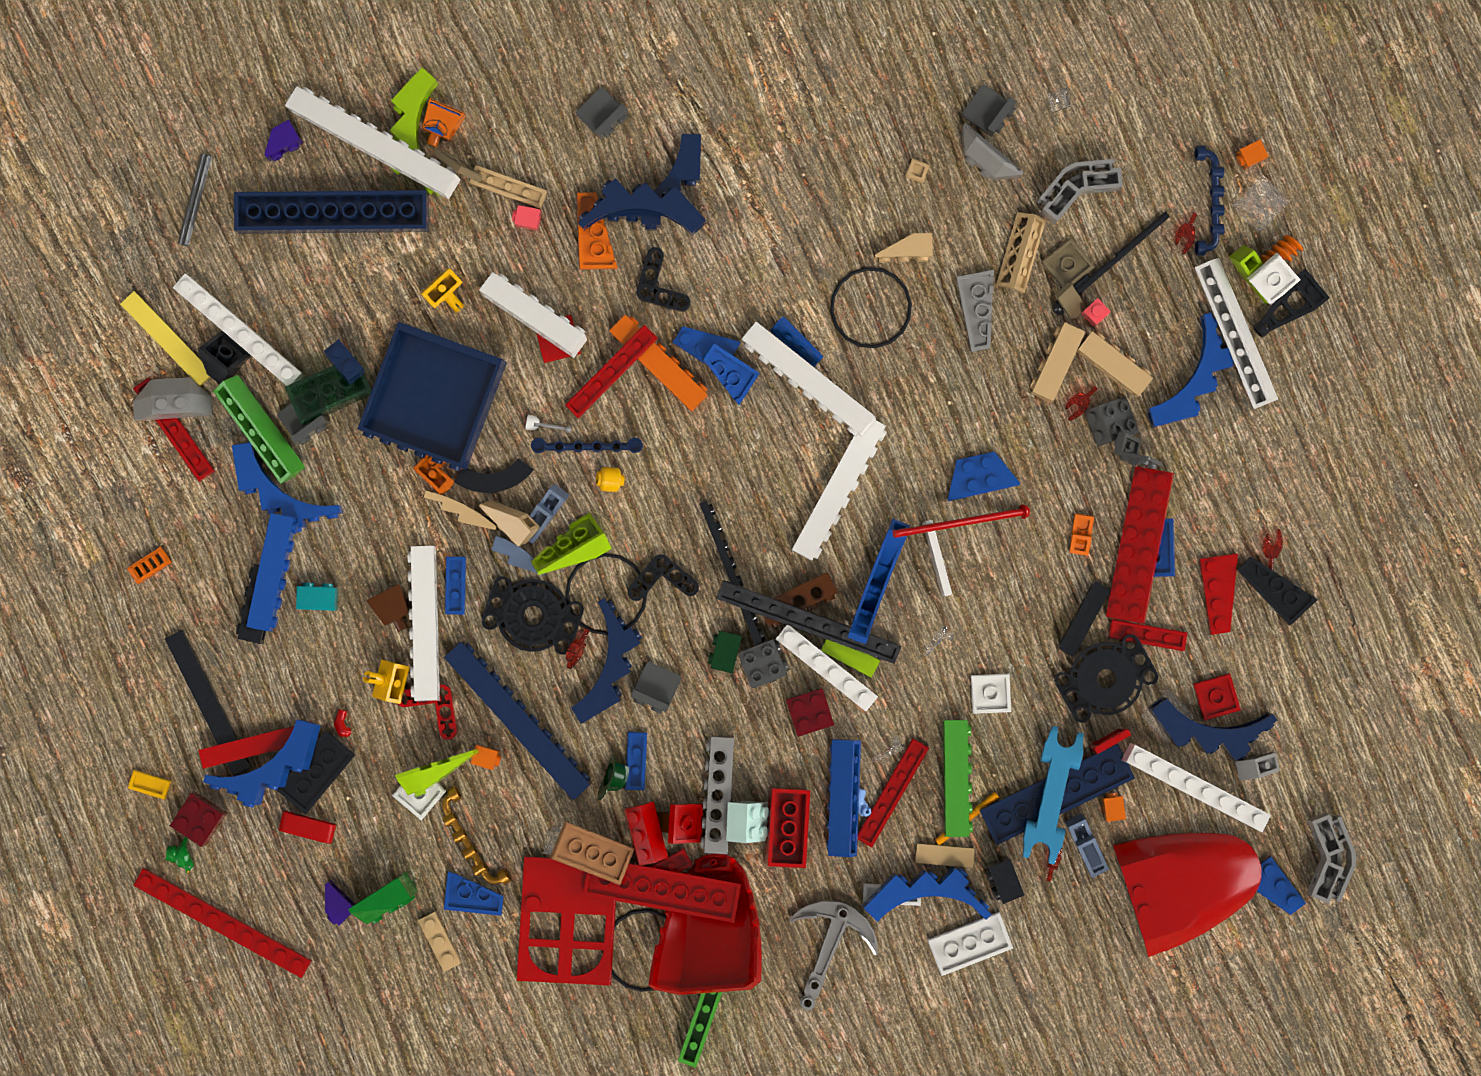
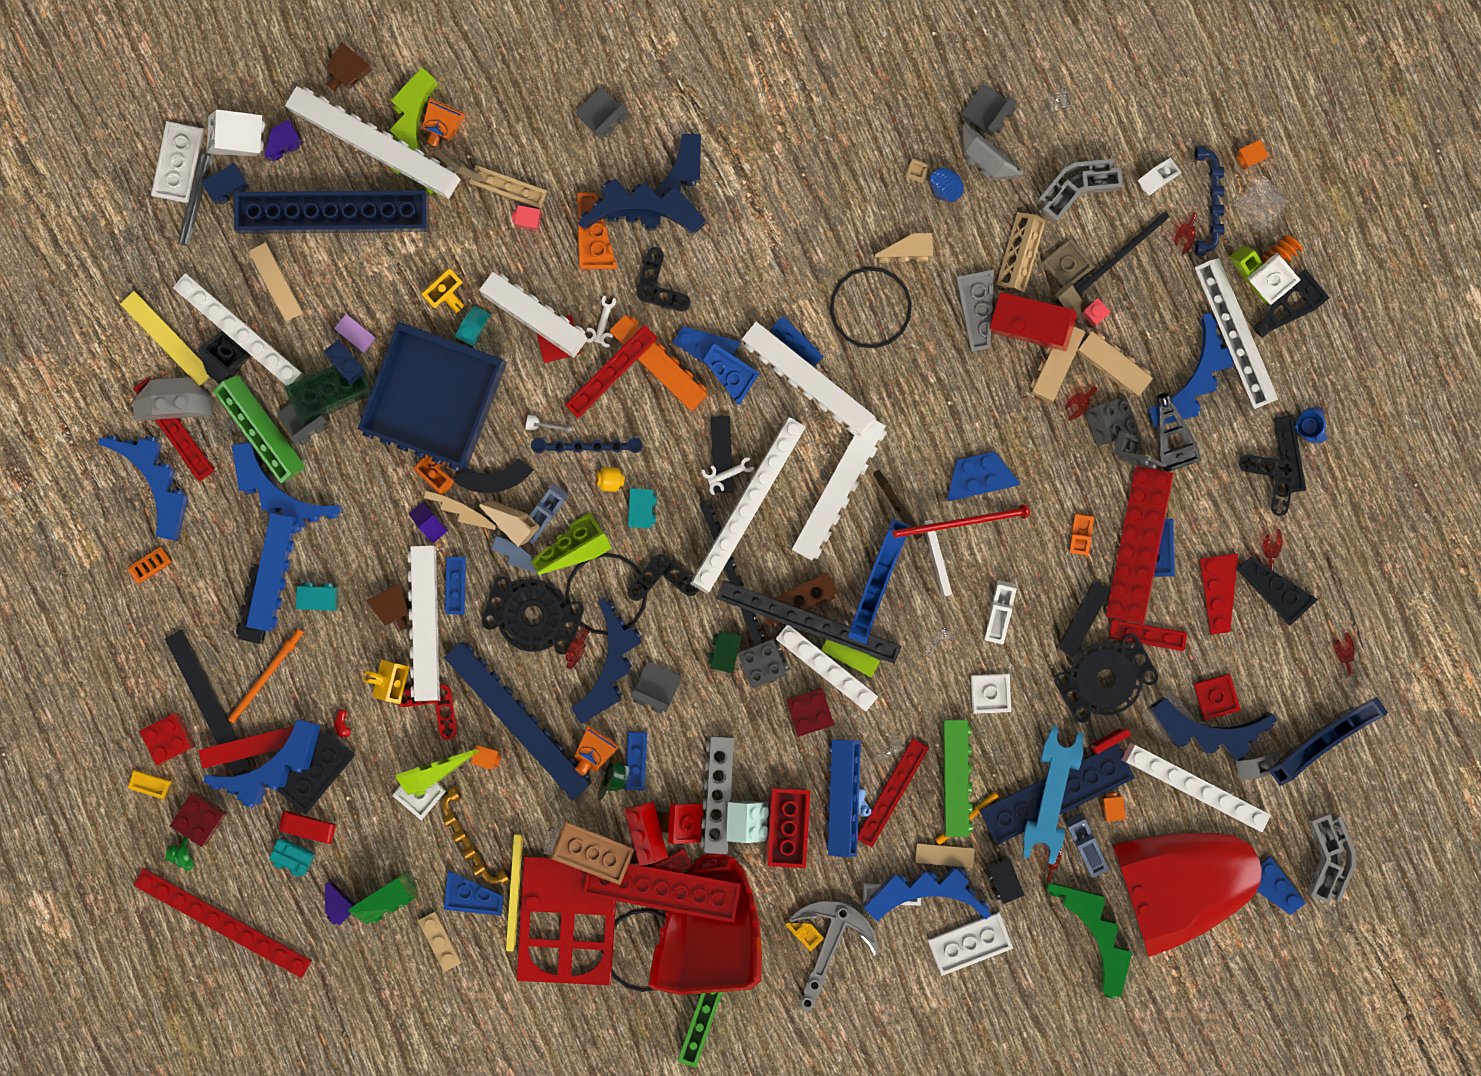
none -> blue arch [98,435,189,541]
none -> red brick [139,713,196,766]
none -> white tile [151,121,205,203]
none -> dark blue brick [202,163,249,205]
none -> white slope [206,110,265,156]
none -> orange bar [228,628,304,723]
none -> tan slope [249,242,303,321]
none -> teal brick [269,837,316,877]
none -> reddish brown torso [326,43,373,92]
none -> lavender tile [334,314,377,353]
none -> dark purple slope [409,502,448,543]
none -> teal slope [455,305,492,348]
none -> light yellow tile [506,833,523,951]
none -> orange torso [574,726,619,775]
none -> white bar [586,296,616,348]
none -> teal brick [628,489,657,529]
none -> white brick [690,417,806,593]
none -> white bar [702,458,754,495]
none -> black tile [711,416,734,493]
none -> yellow slope [785,923,825,952]
none -> dark brown tile [873,469,922,539]
none -> blue hair [930,168,964,202]
none -> white slope [985,580,1017,644]
none -> red brick [990,292,1077,352]
none -> green arch [1045,882,1132,999]
none -> white slope [1138,158,1182,196]
none -> black plate [1155,392,1201,472]
none -> black beam [1239,455,1295,516]
none -> dark blue arch [1268,697,1388,786]
none -> black tile [1273,415,1307,493]
none -> blue hair [1295,407,1327,443]
none -> clear red hand [1335,632,1355,676]

